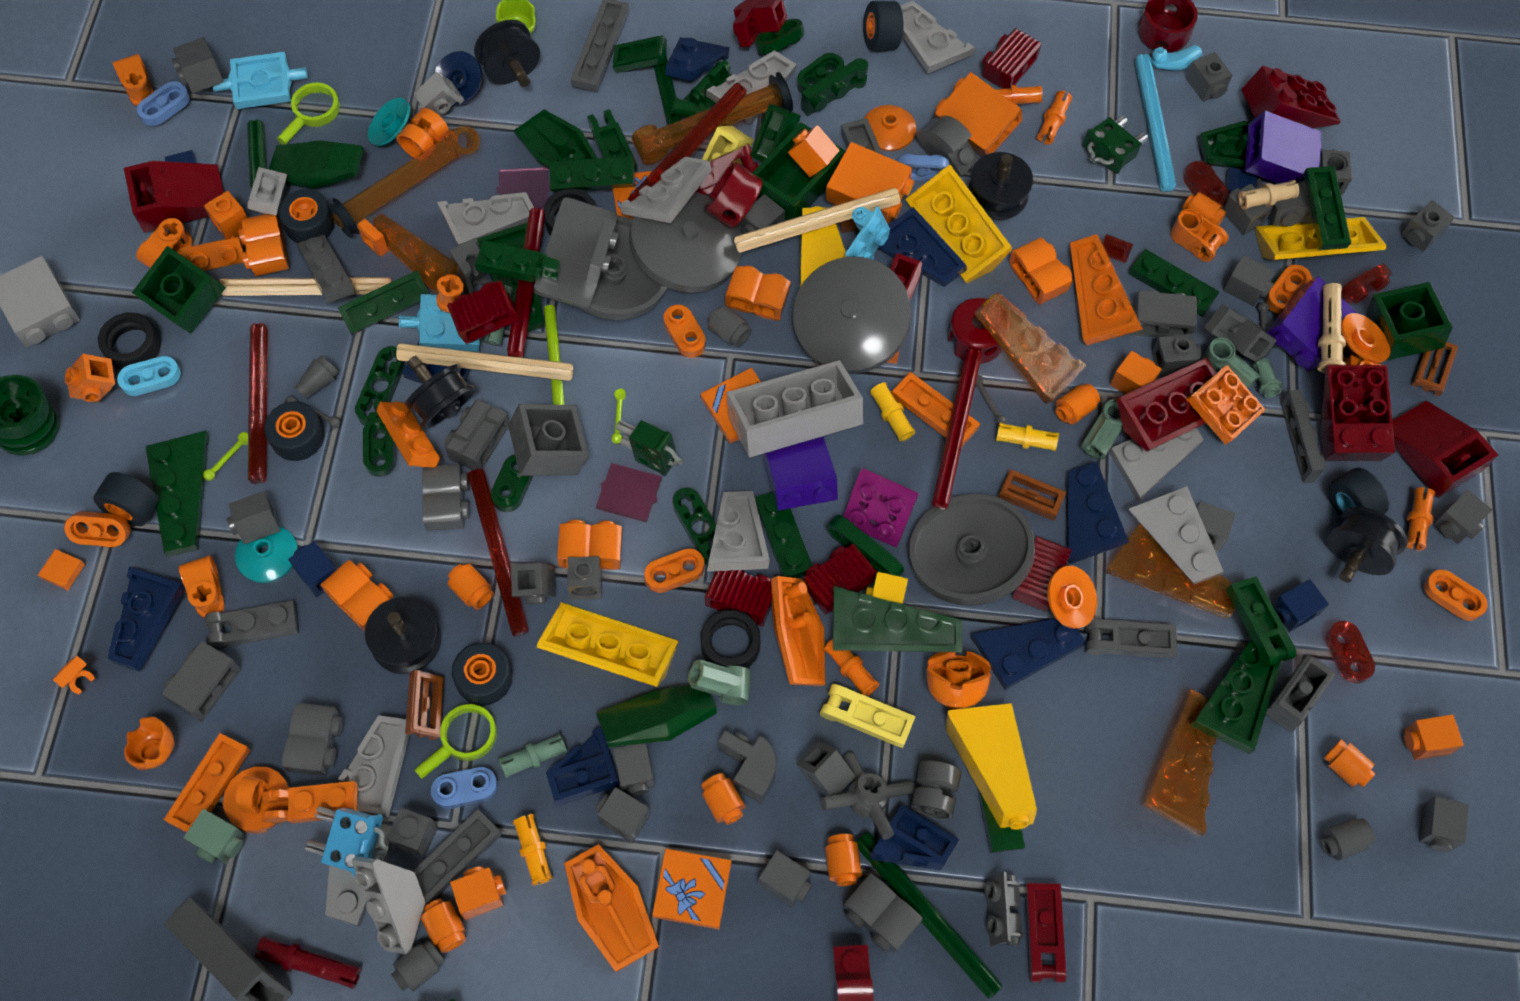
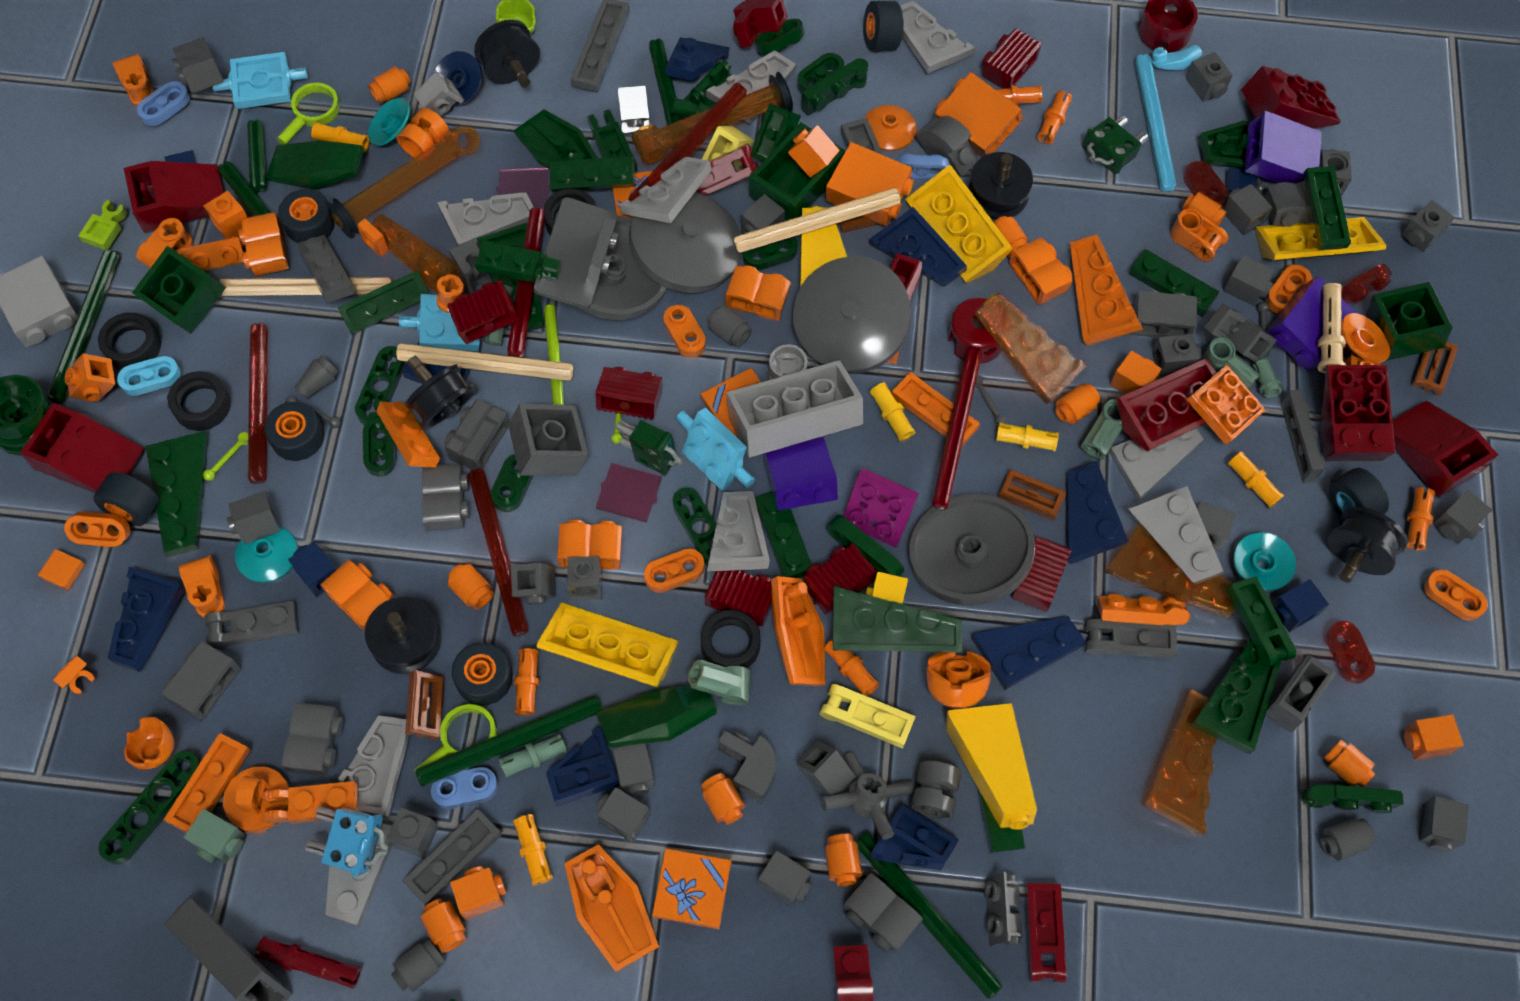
light grey plate [247,167,287,216] -> none
light grey slope [351,856,425,955] -> none
dark green plate [612,35,667,73] -> none
dark red piece [704,162,763,228] -> none
medium azure hinge [845,207,890,260] -> none
orange dish [1047,566,1097,629] -> none
clear red slope [1103,234,1133,263] -> none
tan pin [1238,180,1299,210] -> none
none -> dark red slope [20,403,145,493]
none -> dark green axle [47,249,120,404]
none -> lime plate [78,200,127,250]
none -> dark green beam [98,751,201,865]
none -> black tyre [167,371,231,431]
none -> dark green axle [218,161,271,217]
none -> light orange pin [311,122,370,153]
none -> orange brick [368,66,411,104]
none -> dark green axle [416,696,602,787]
none -> orange pin [514,648,540,716]
none -> dark red brick [595,367,662,420]
none -> brick [618,86,650,133]
none -> medium azure plate [675,407,755,491]
none -> dark green plate [743,236,798,271]
none -> light grey wheel [768,344,808,380]
none -> orange brick [994,216,1028,258]
none -> orange hinge [1097,594,1190,626]
none -> light orange pin [1228,451,1284,508]
none -> teal dish [1233,532,1296,591]
none -> dark green hinge [1301,784,1404,813]

